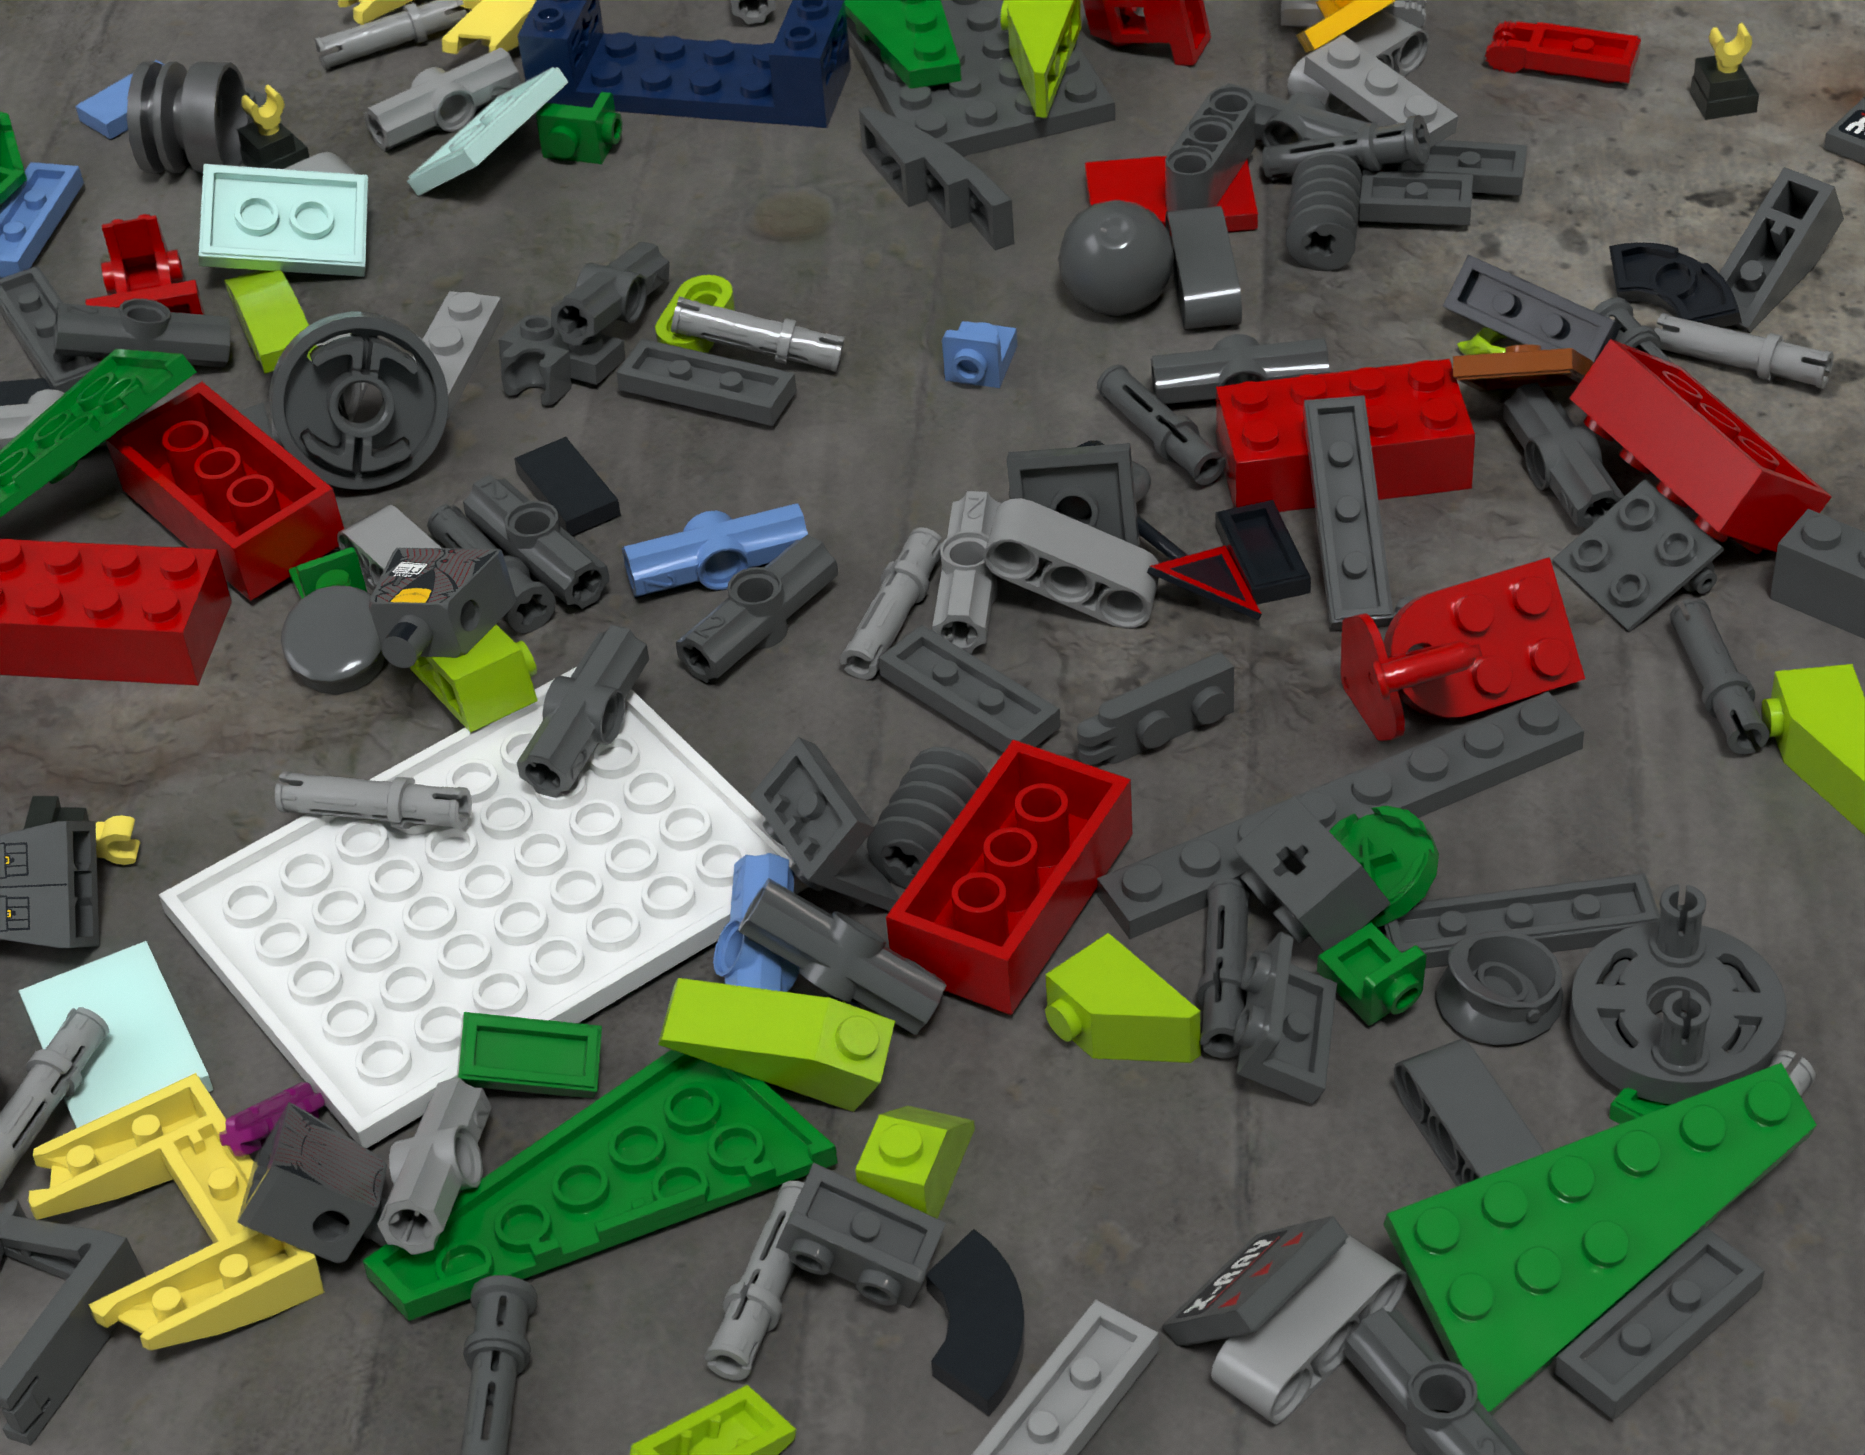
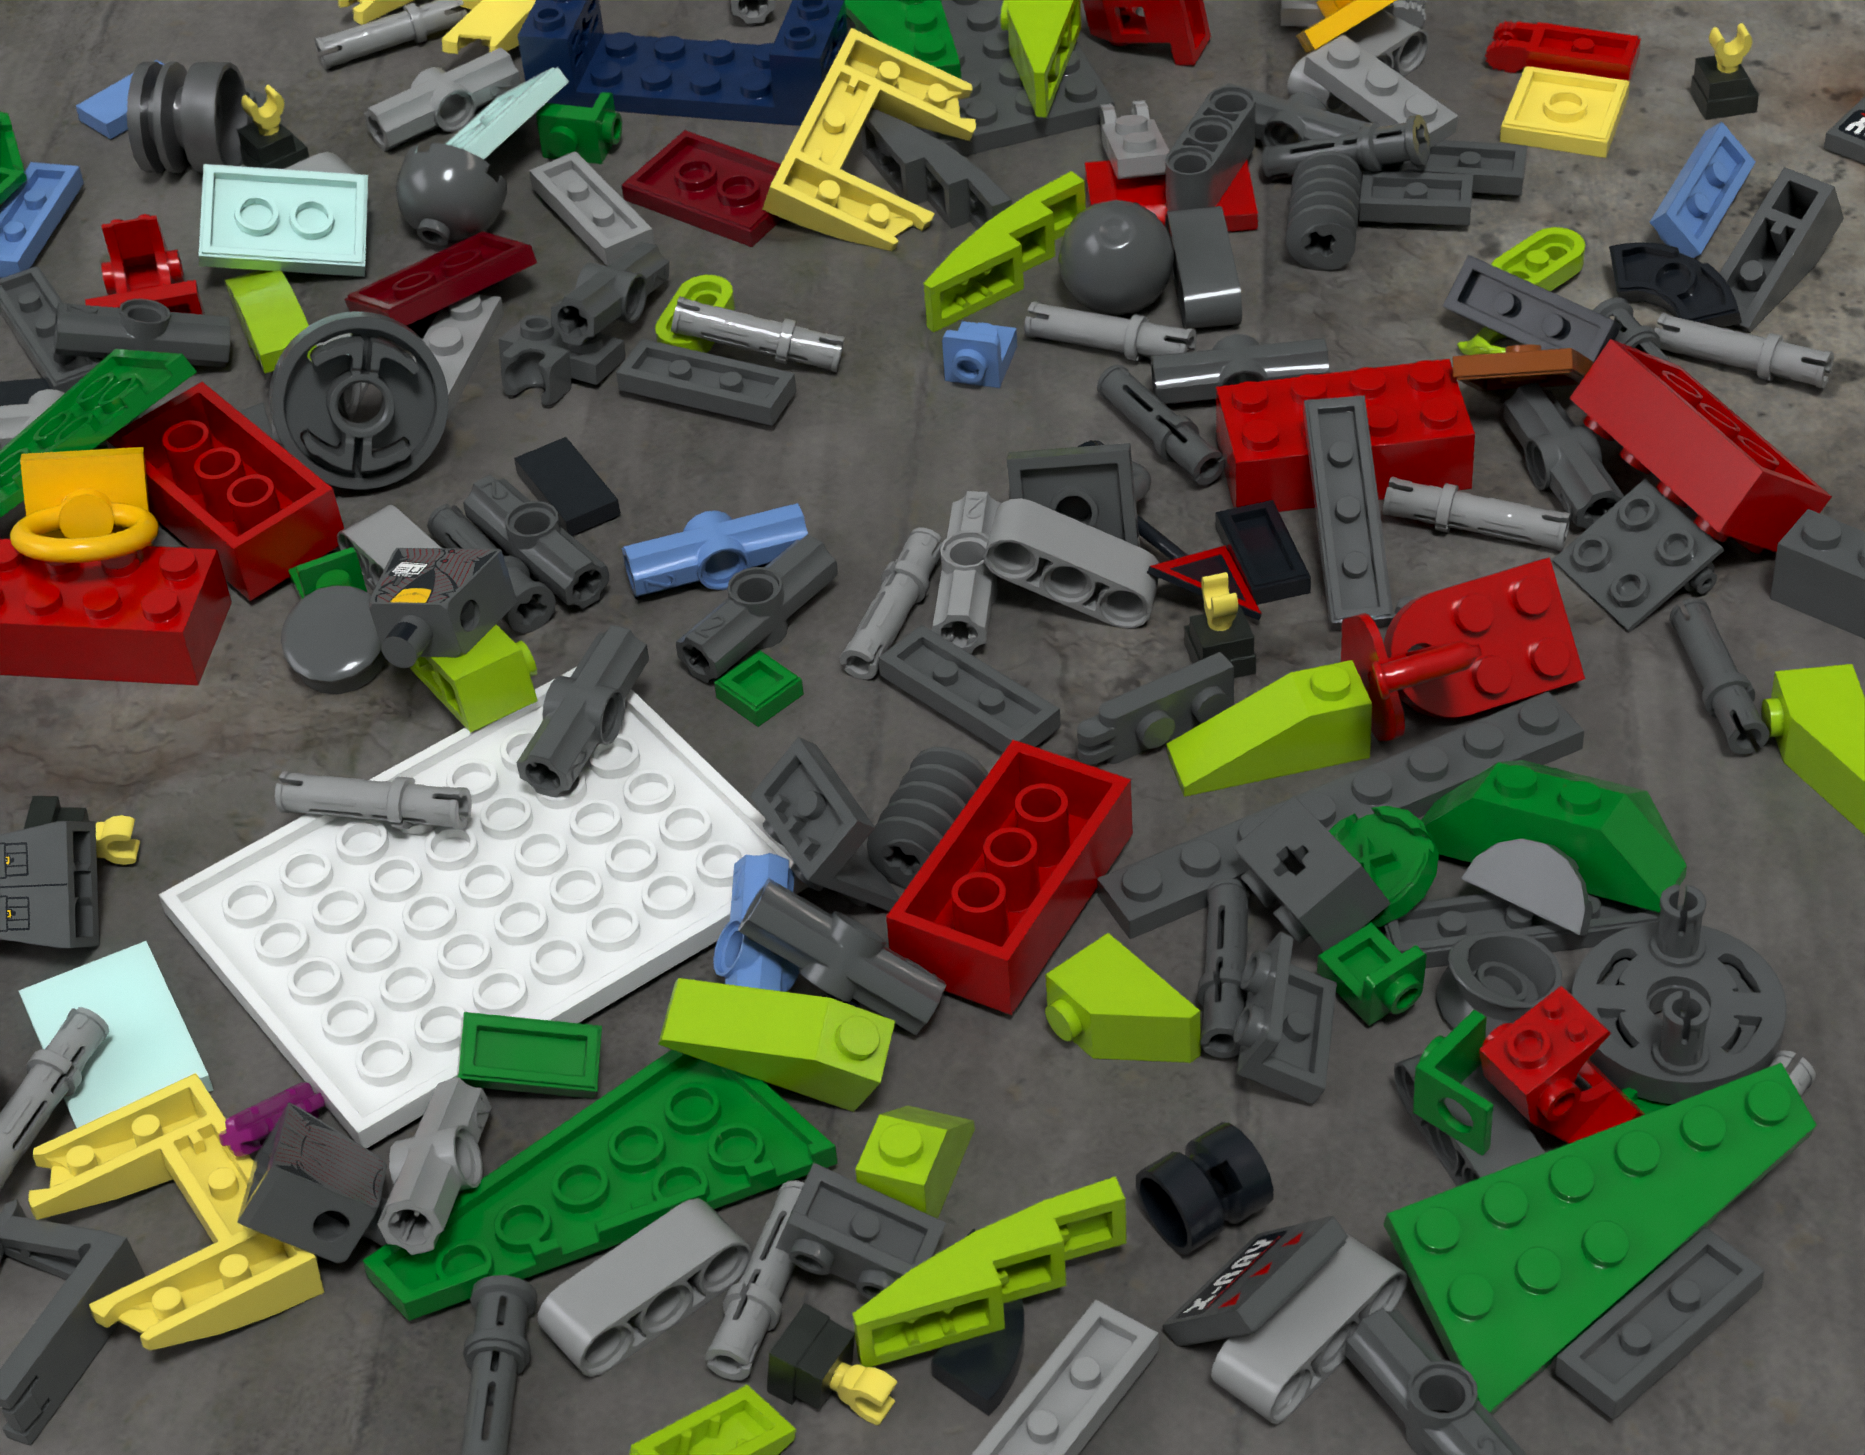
none -> yellow tile [10,447,159,563]
none -> dark red tile [345,231,537,326]
none -> dark grey cylinder [396,143,508,246]
none -> light grey plate [529,151,655,266]
none -> light grey beam [537,1198,752,1377]
none -> dark red tile [621,130,783,247]
none -> green tile [714,650,804,727]
none -> light yellow wedge [762,28,976,251]
none -> pearl dark grey piece [767,1303,897,1425]
none -> lime slope [852,1176,1127,1368]
none -> lime slope [924,171,1086,333]
none -> light grey pin [1025,301,1197,361]
none -> light grey hinge [1099,100,1170,179]
none -> black wheel [1136,1122,1274,1254]
none -> lime slope [1167,660,1372,797]
none -> pearl dark grey piece [1184,572,1256,678]
none -> light grey pin [1383,477,1571,551]
none -> green bracket [1413,1010,1493,1156]
none -> green wedge [1421,760,1687,912]
none -> tile [1461,839,1593,936]
none -> red tile [1479,986,1645,1144]
none -> lime plate [1491,227,1585,292]
none -> light yellow tile [1500,66,1630,158]
none -> medium blue plate [1650,122,1756,258]

